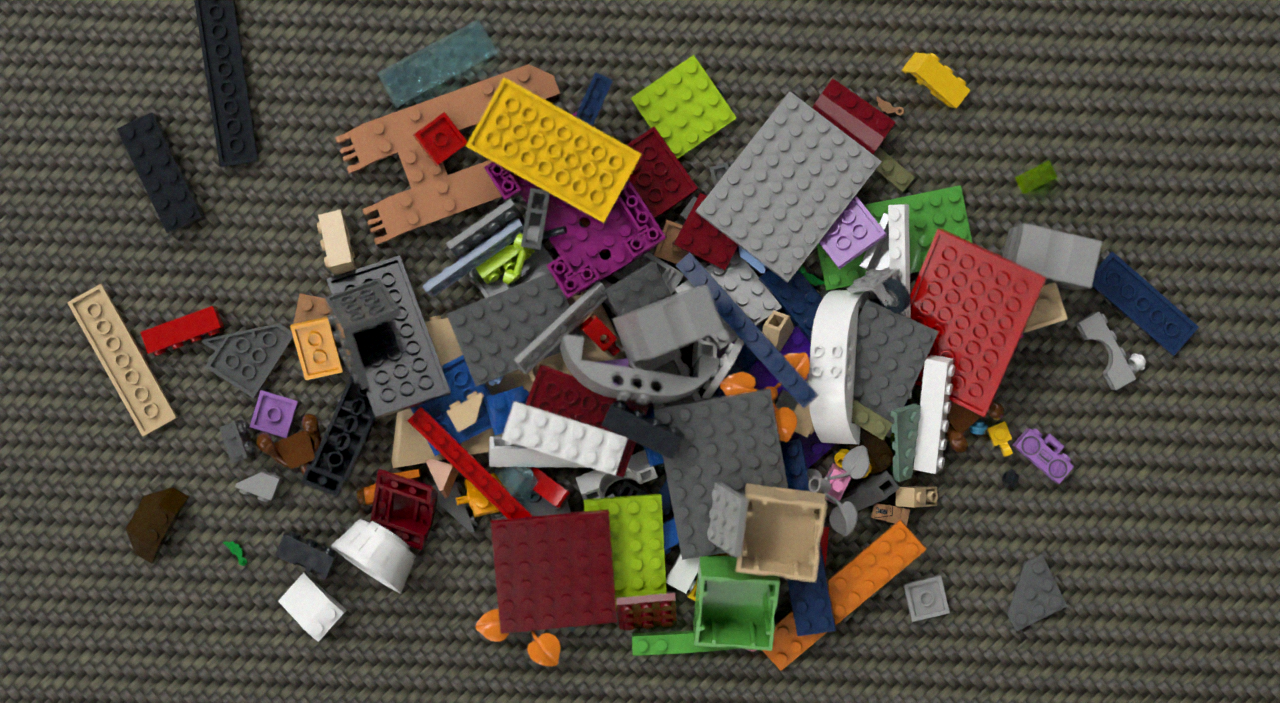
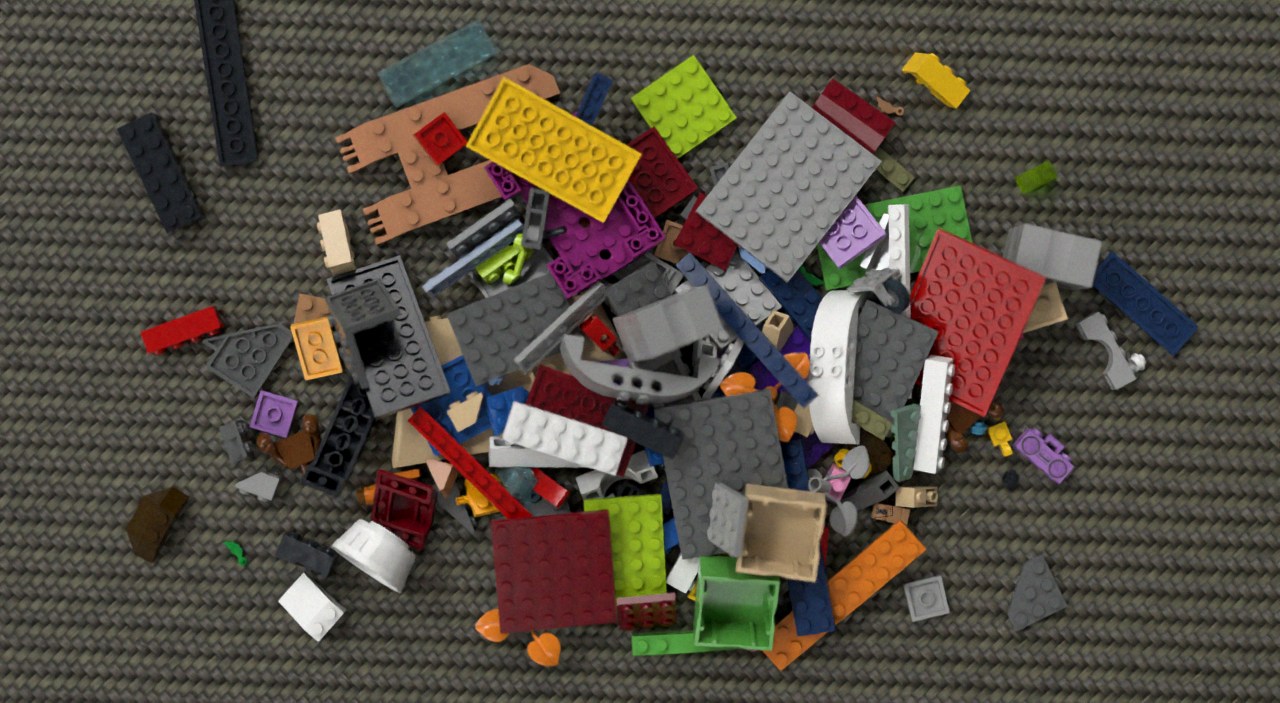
tan plate [67,284,178,437] -> none

